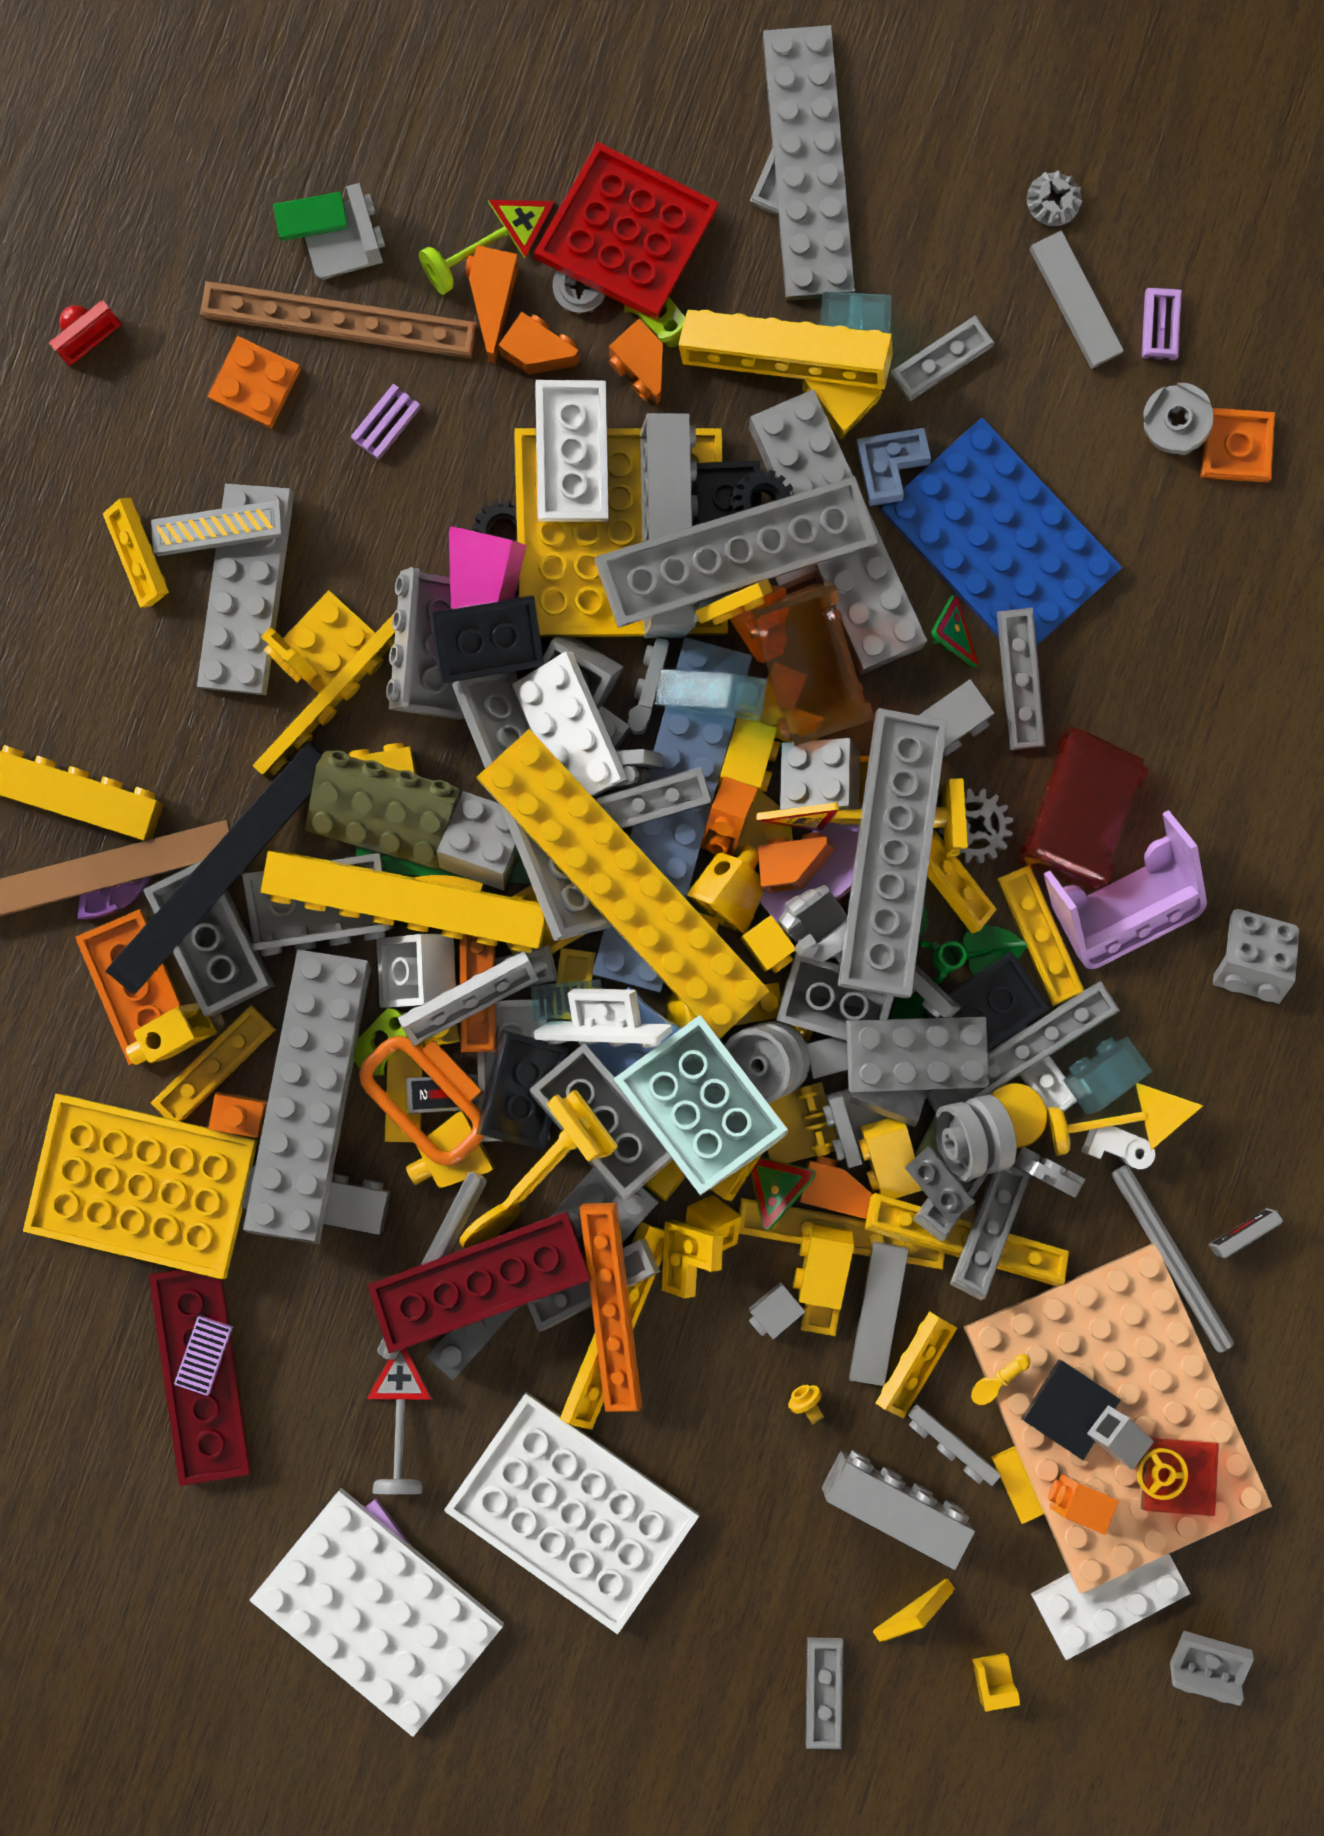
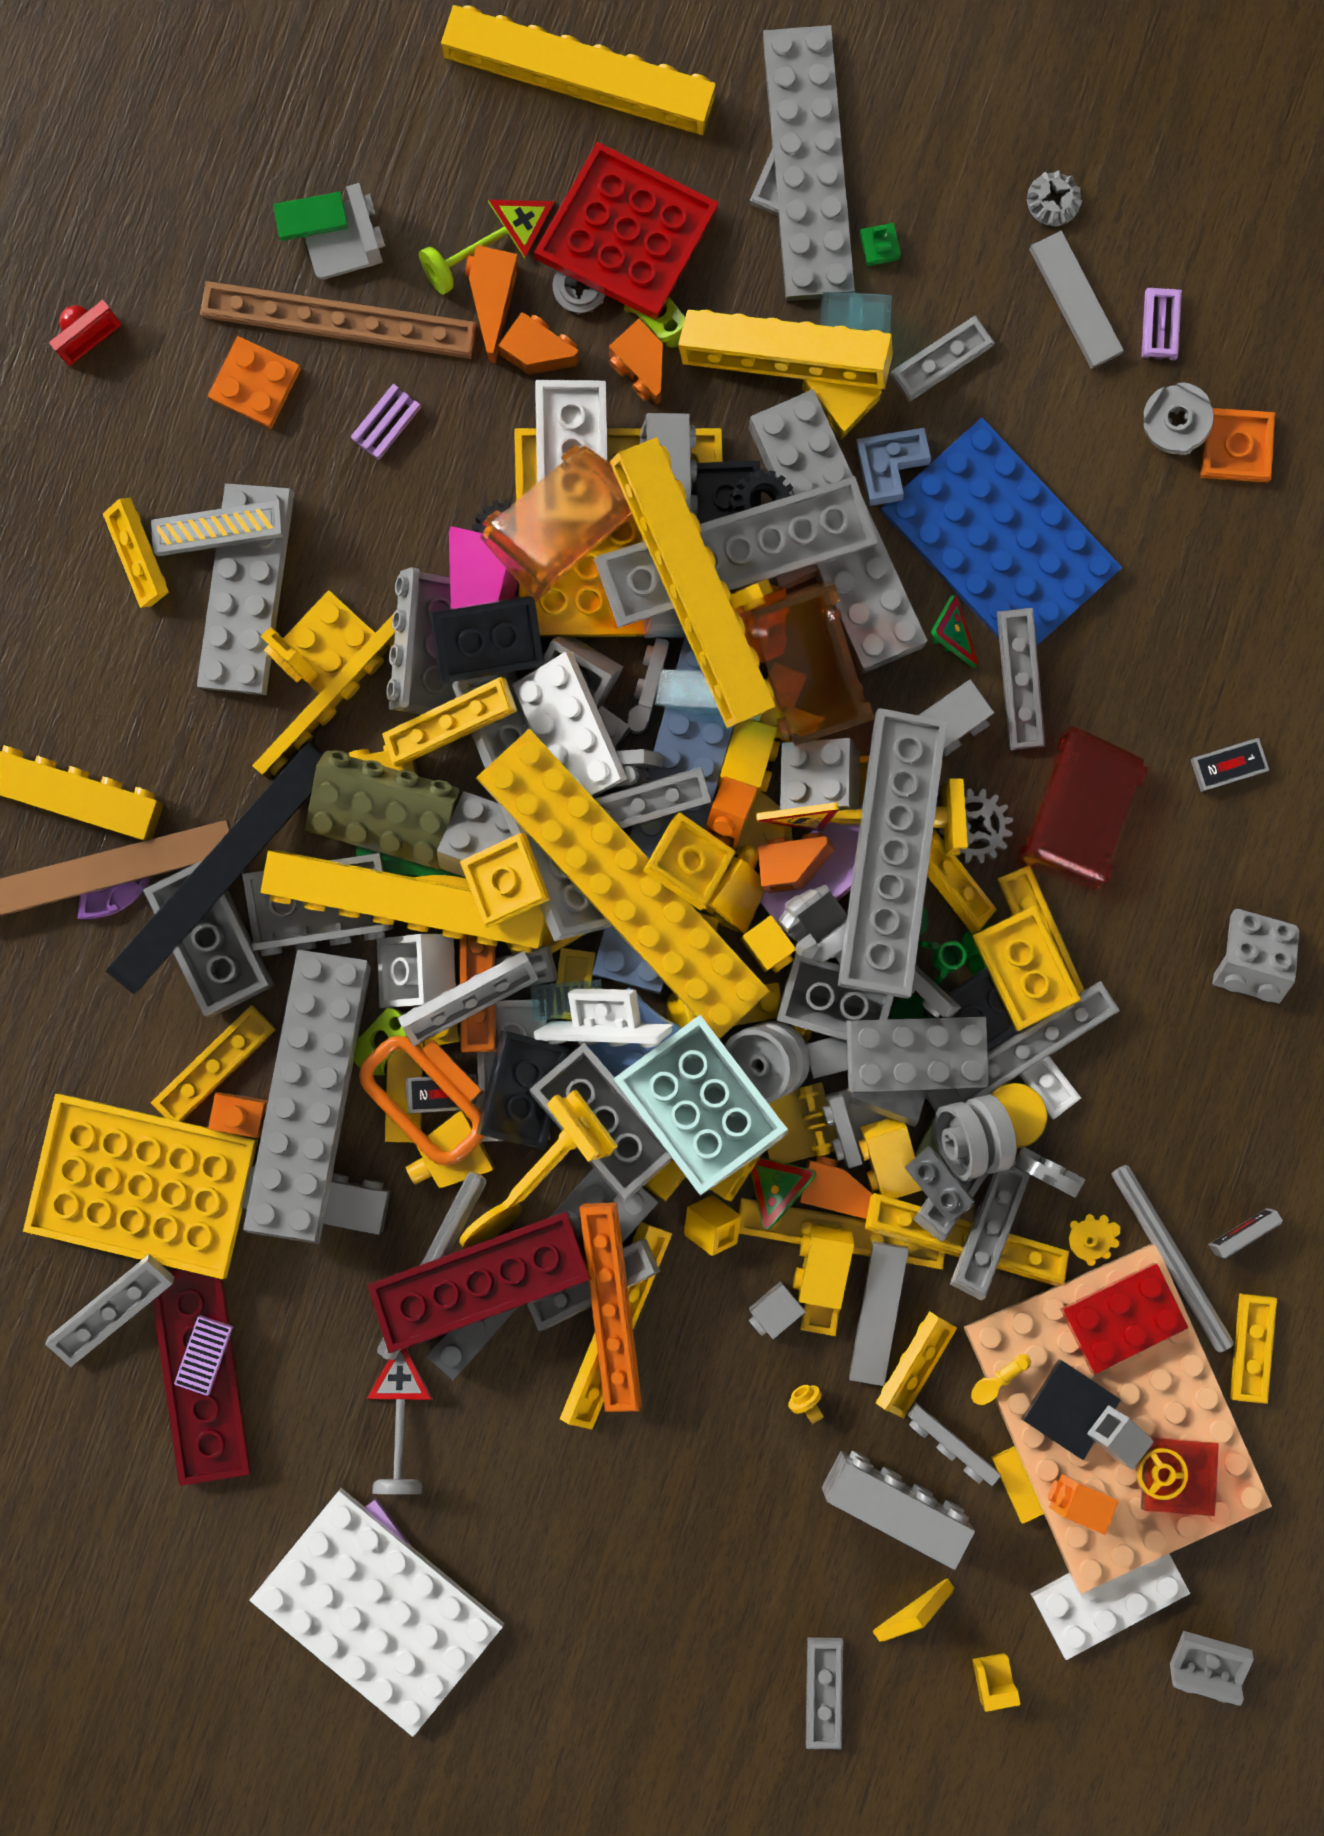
orange plate [75,909,182,1065] -> none
yellow torso [126,1003,217,1065] -> none
white plate [444,1392,699,1634] -> none
yellow plate [661,1220,723,1298] -> none
lavender windscreen [1044,810,1207,969] -> none
yellow piece [1047,1083,1203,1156] -> none
clear light blue brick [1063,1037,1152,1114] -> none
white leg [1081,1126,1155,1169] -> none
none -> light grey plate [45,1254,174,1367]
none -> yellow tile [382,677,517,767]
none -> yellow brick [441,5,716,135]
none -> yellow tile [460,833,551,928]
none -> clear orange windscreen [480,444,634,602]
none -> yellow brick [610,437,776,728]
none -> yellow plate [643,812,736,911]
none -> green tile [859,223,901,267]
none -> yellow tile [971,905,1082,1031]
none -> red plate [1061,1263,1189,1375]
none -> yellow piece [1069,1214,1120,1266]
none -> tile [1190,738,1269,792]
none -> yellow tile [1230,1293,1277,1404]

